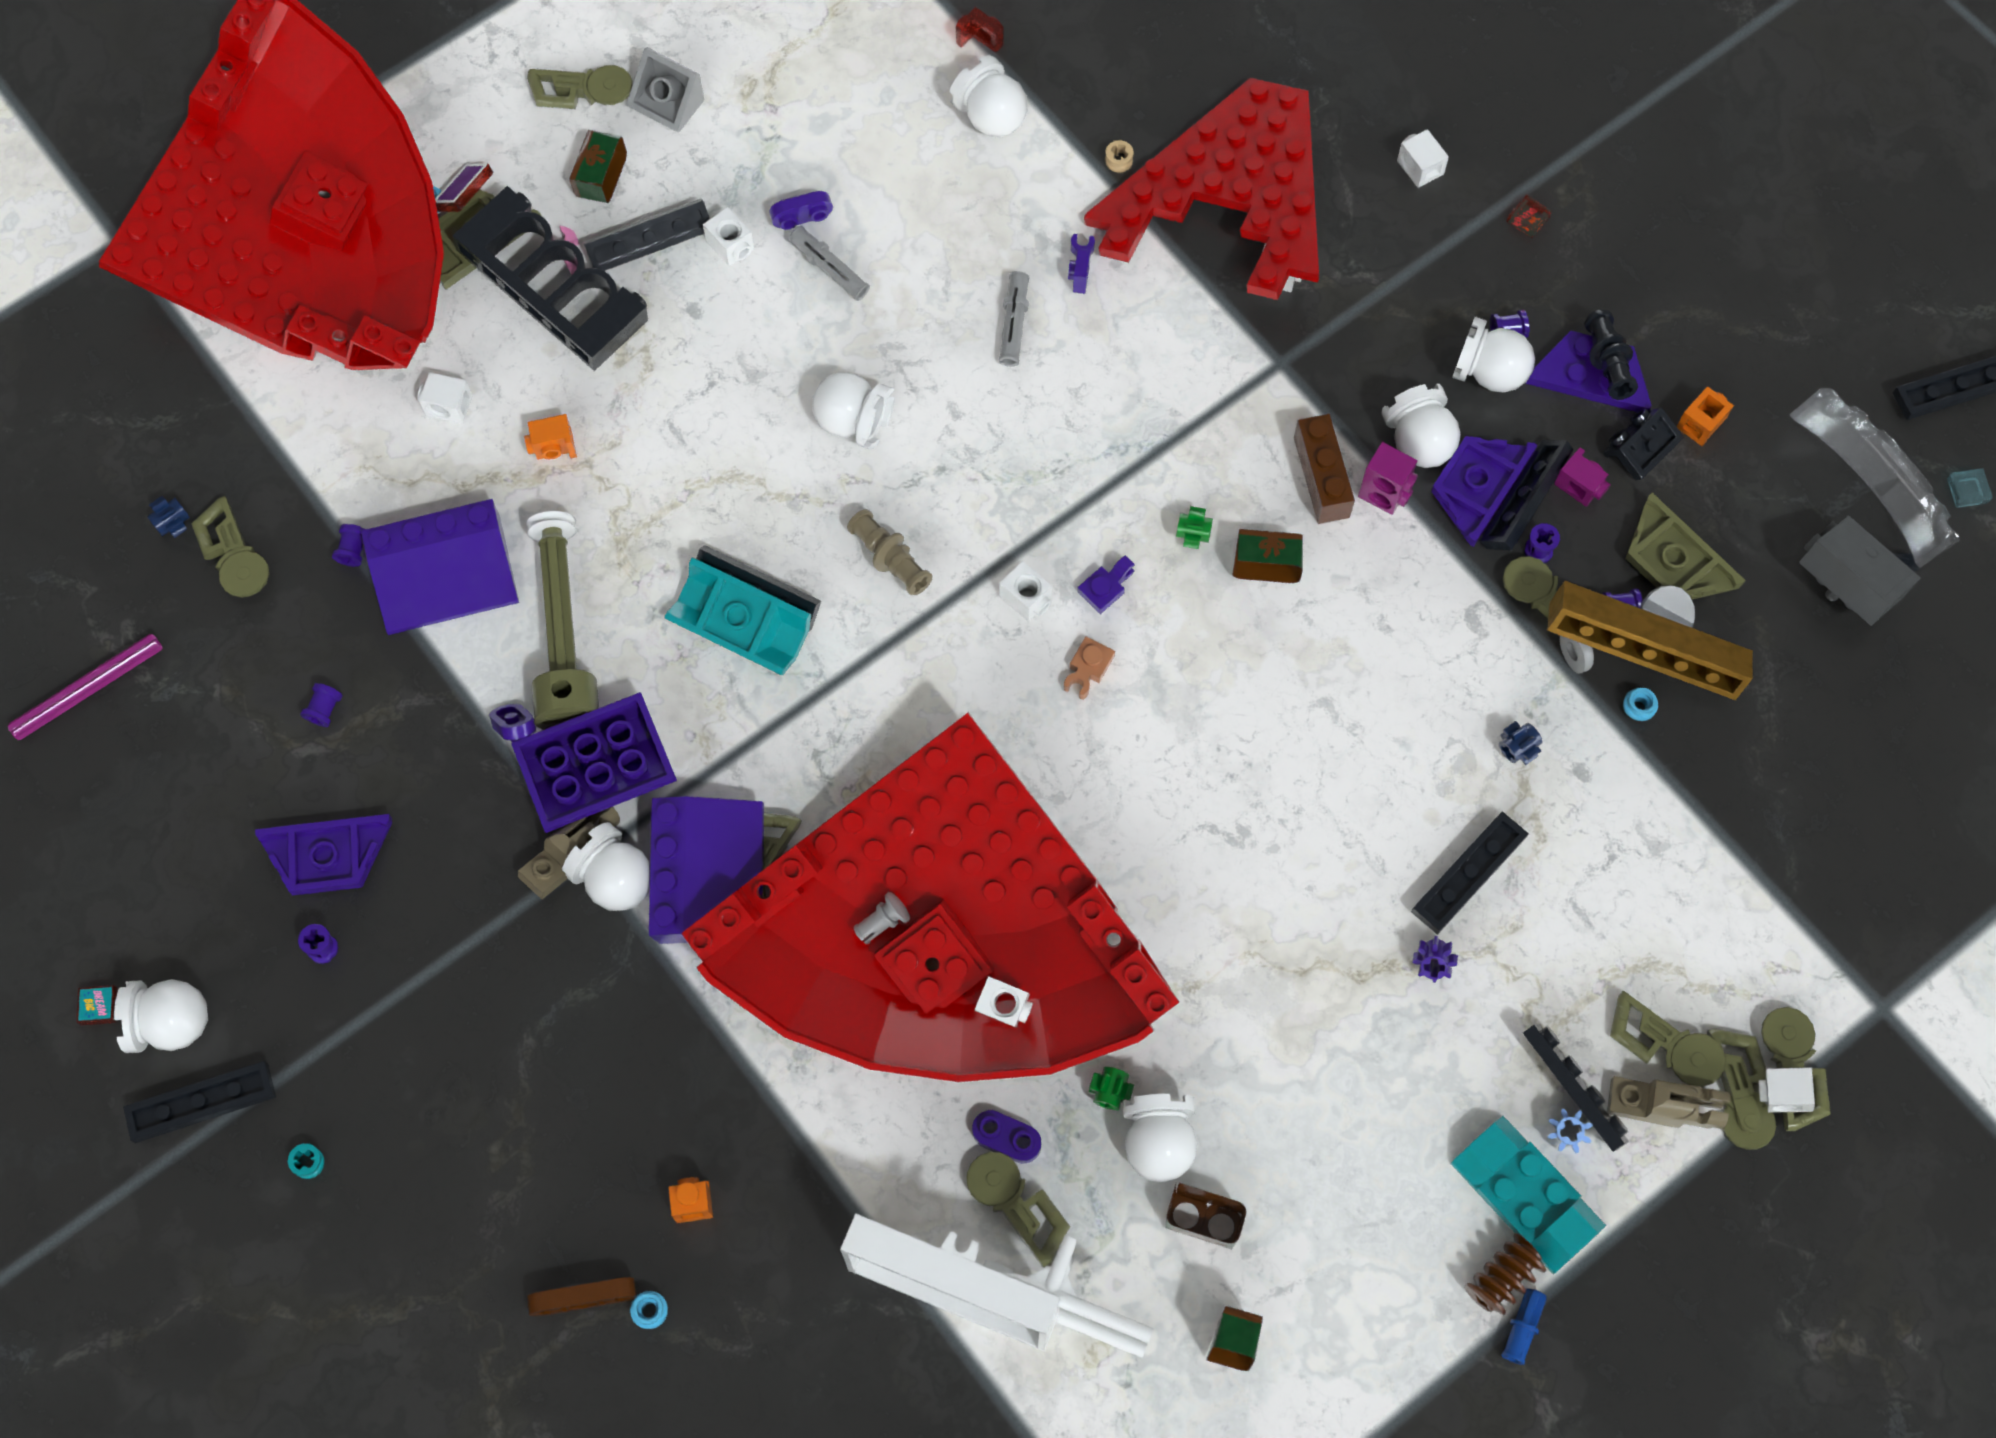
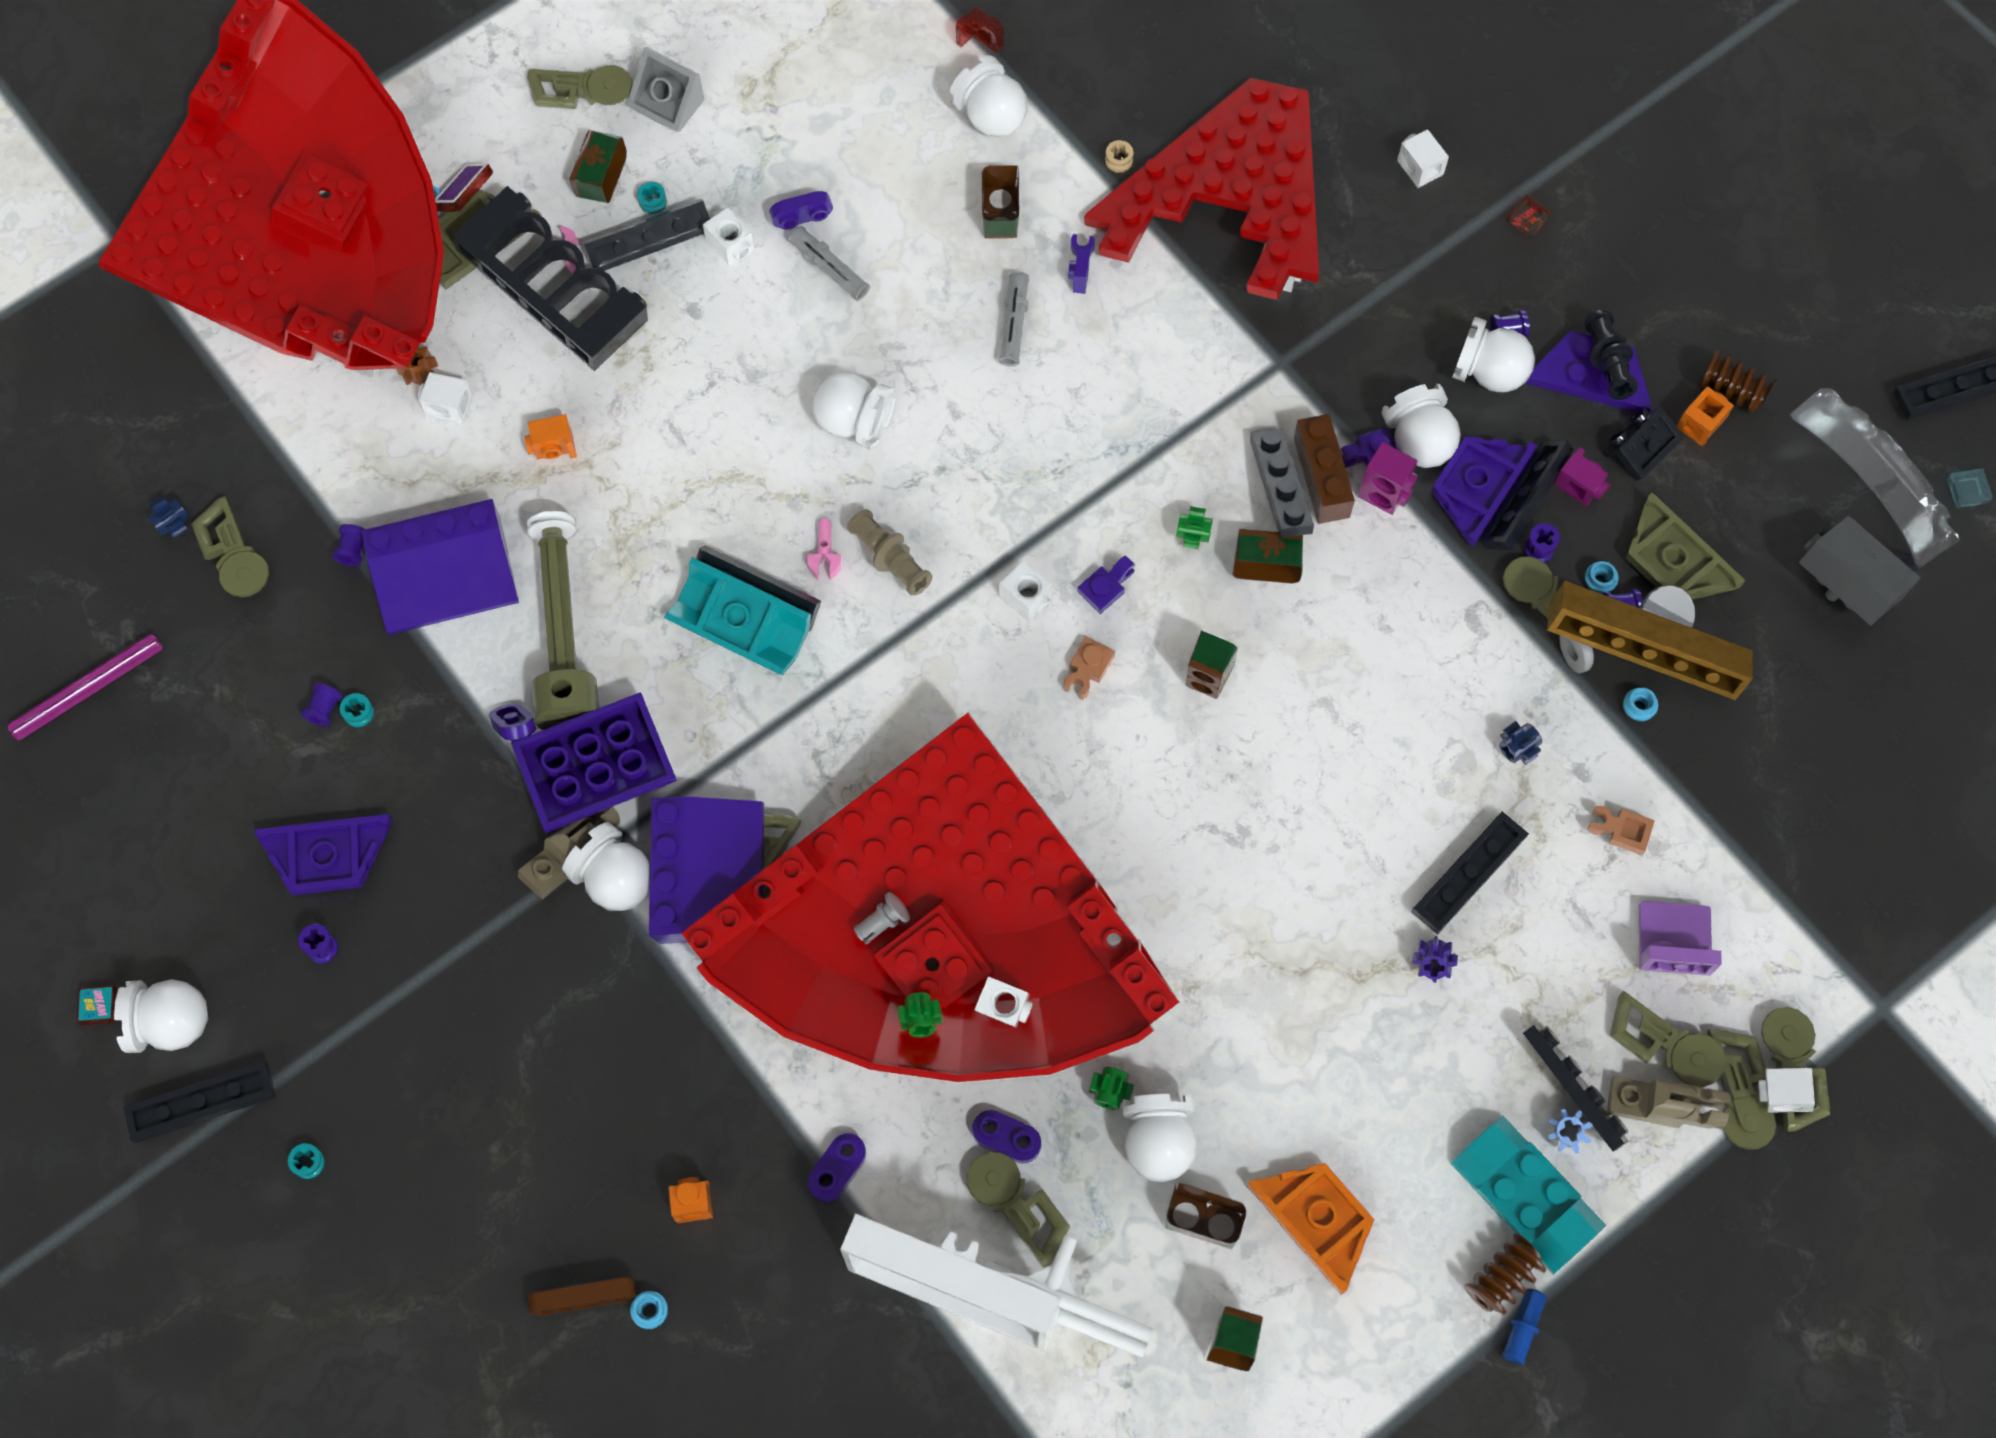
none -> teal bush [340,693,374,727]
none -> dark orange gear [396,346,438,385]
none -> teal bush [637,181,667,214]
none -> bright pink bar [807,518,841,579]
none -> dark purple plate [808,1133,866,1202]
none -> green gear [897,992,943,1037]
none -> reddish brown piece [982,165,1019,238]
none -> piece [1186,631,1238,699]
none -> orange wing [1247,1163,1375,1296]
none -> black plate [1250,428,1314,538]
none -> dark purple plate [1341,427,1397,468]
none -> medium azure plate [1584,561,1619,594]
none -> nougat plate [1587,806,1655,855]
none -> medium lavender bracket [1639,901,1722,976]
none -> reddish brown piece [1701,349,1777,414]

